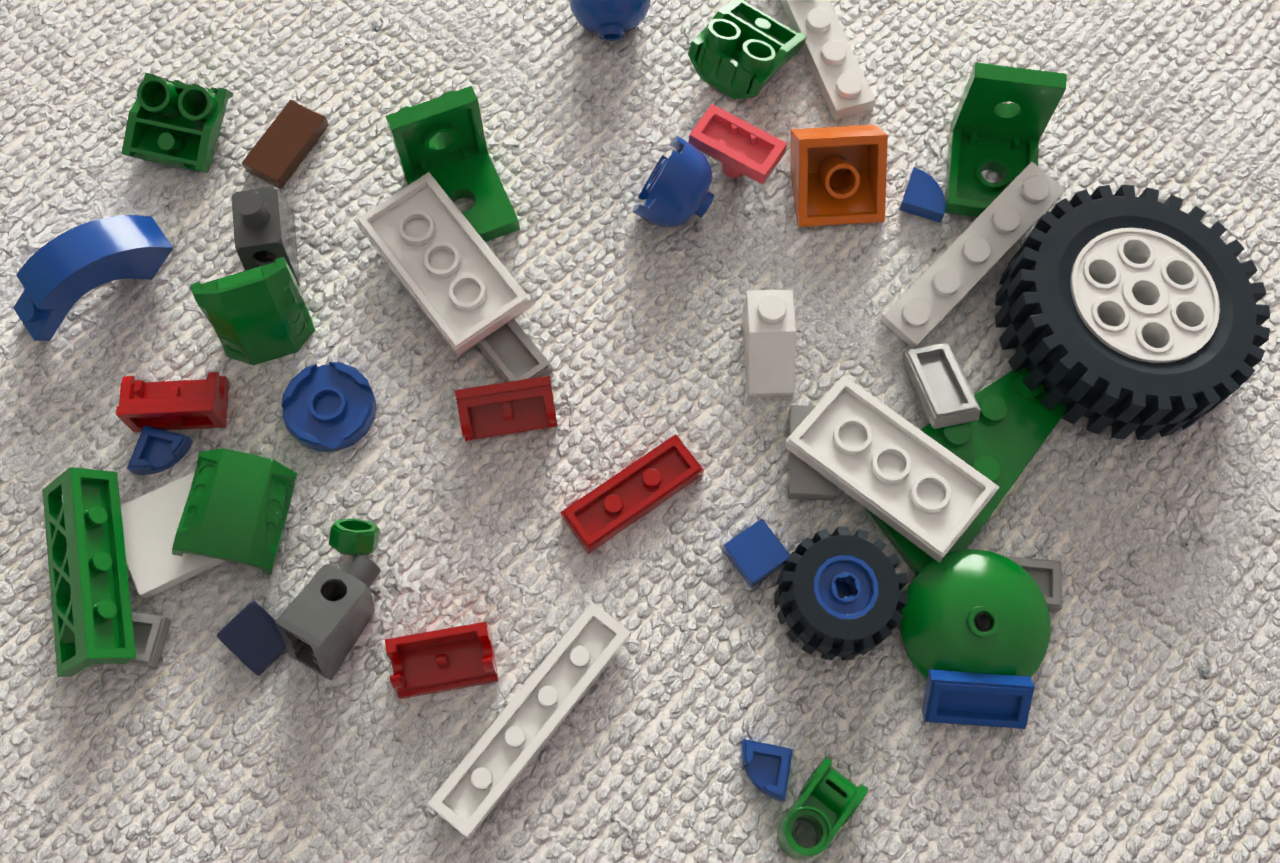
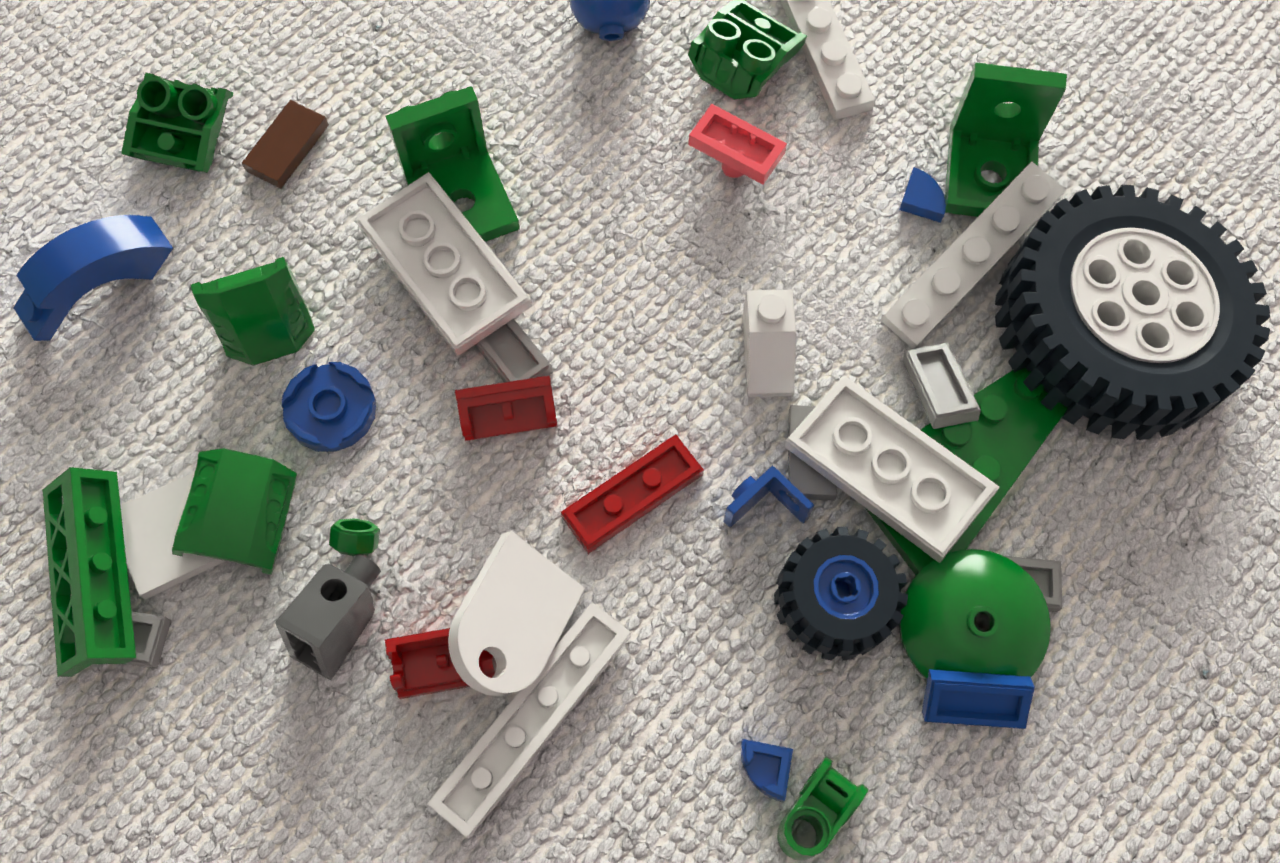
red hinge [116,372,229,432] -> none
blue tile [127,426,193,475] -> none
dark blue slope [217,601,286,677] -> none
dark grey torso [231,187,300,286] -> none
blue cylinder [633,136,714,228] -> none
blue tile [722,519,790,588] -> none
orange slope [790,125,888,227] -> none
none -> white tile [448,530,585,696]
none -> blue bracket [723,465,814,528]

